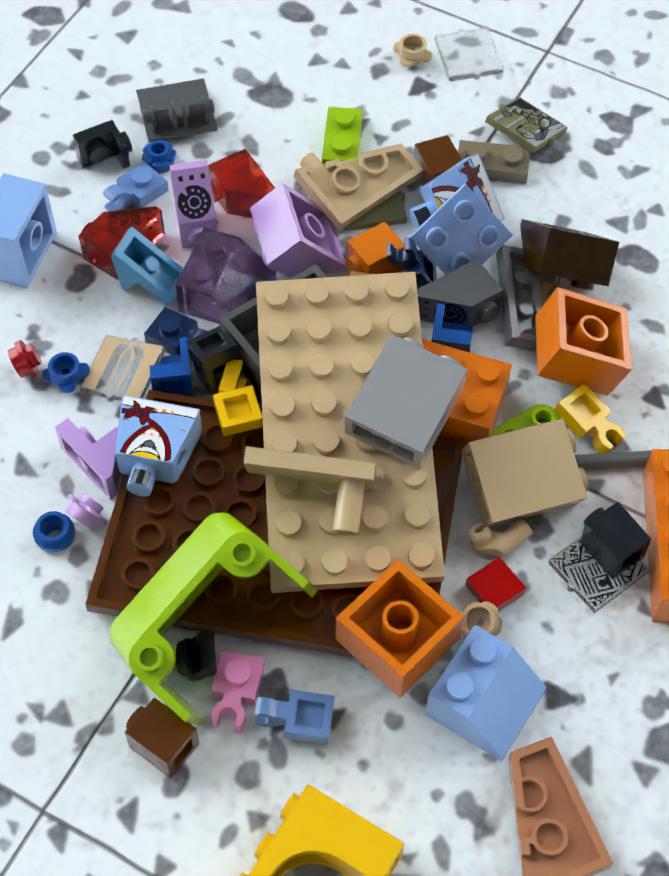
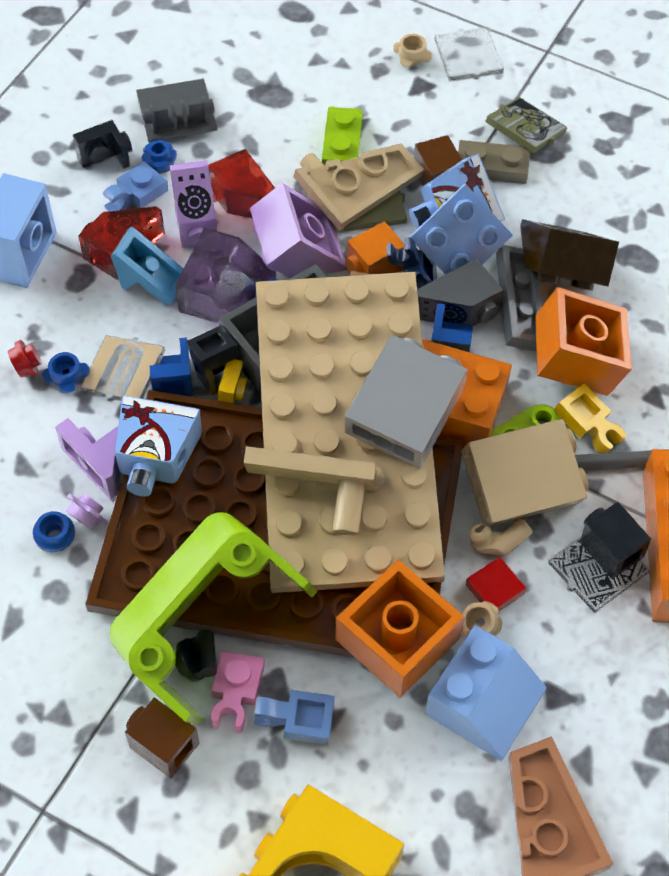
dark blue plate [144,307,207,355] -> none
yellow plate [213,385,263,436] -> none

